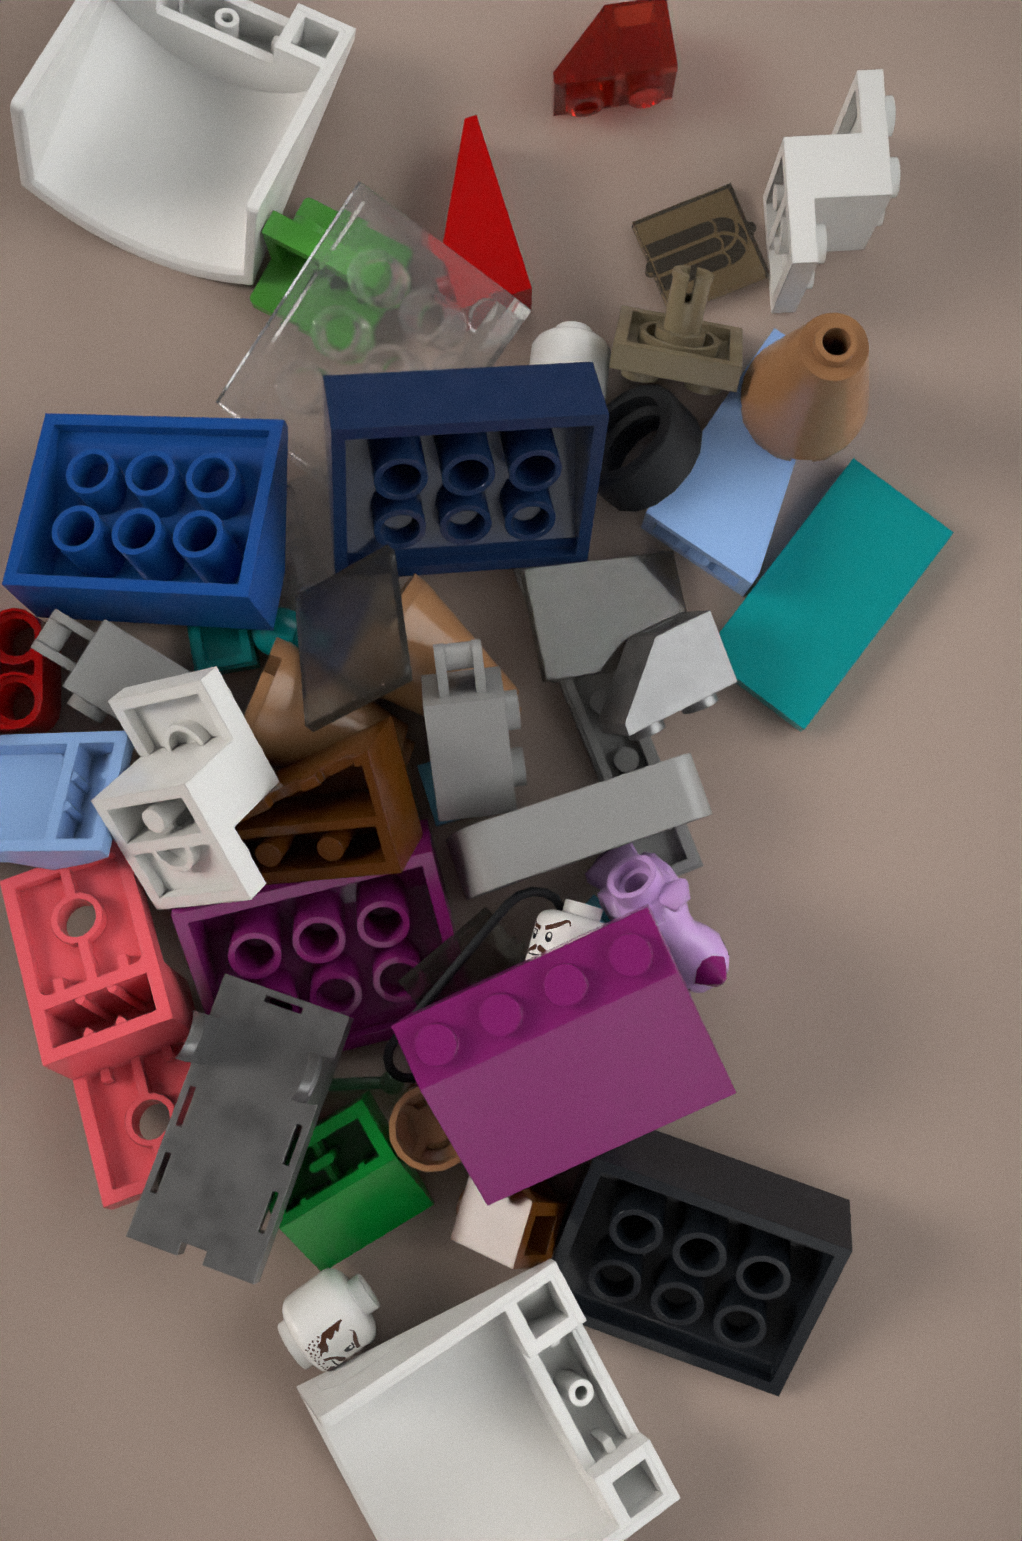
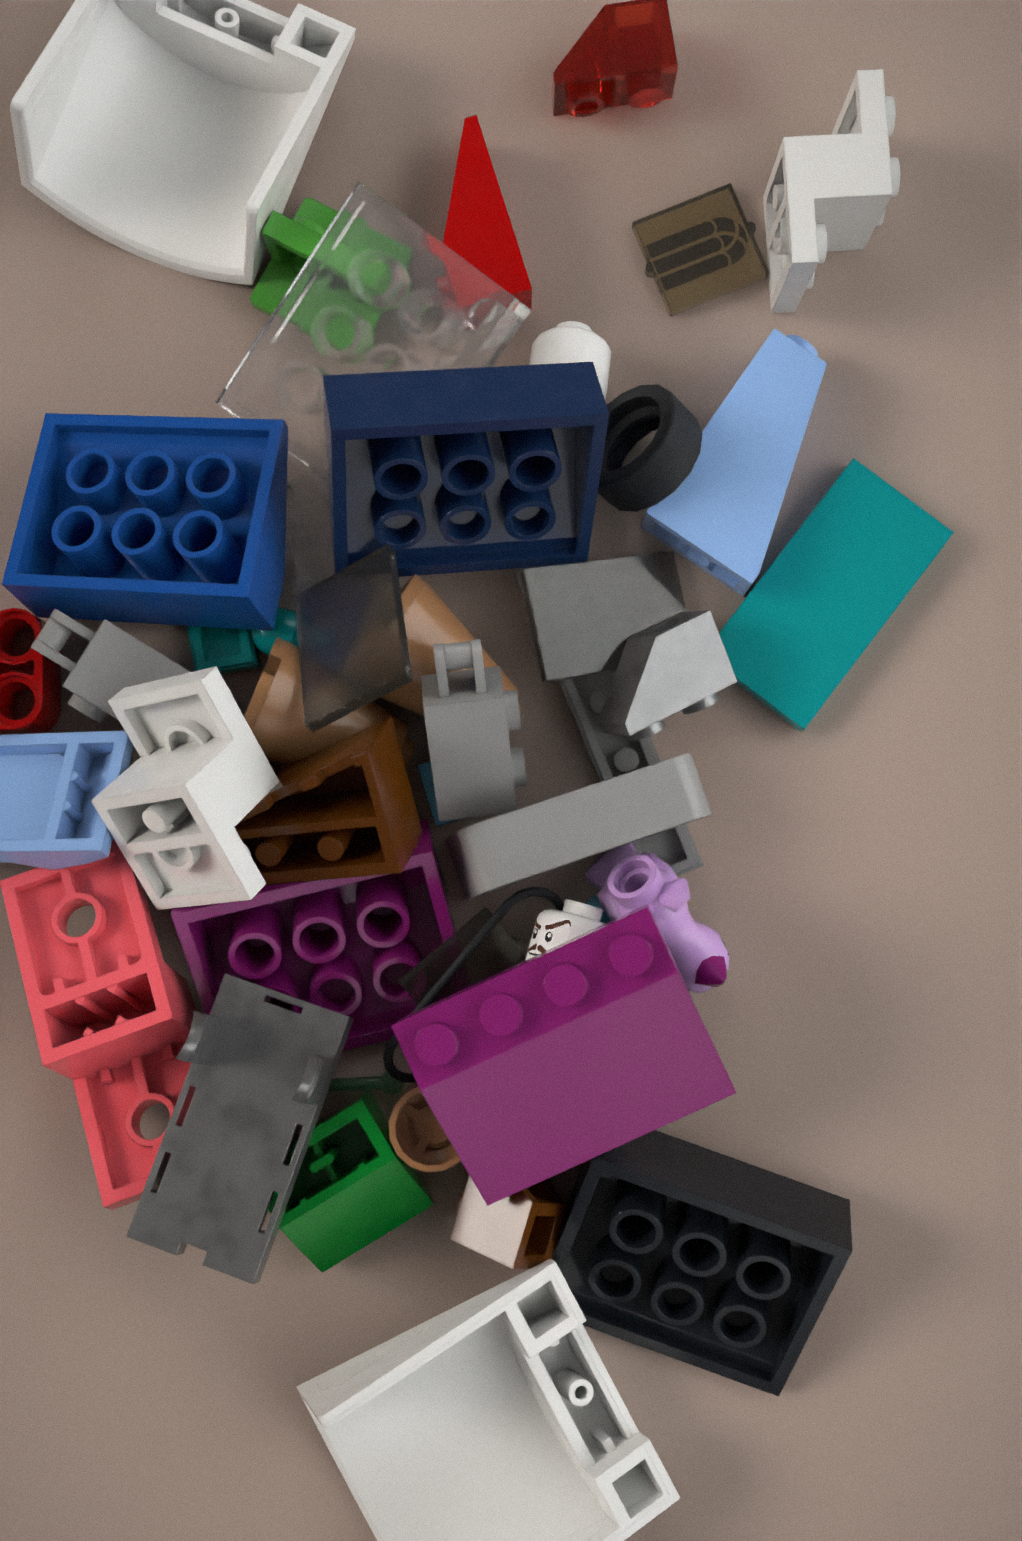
white head [278,1268,380,1371] -> none
dark tan plate [609,265,743,395] -> none
medium nougat cone [741,313,869,462] -> none

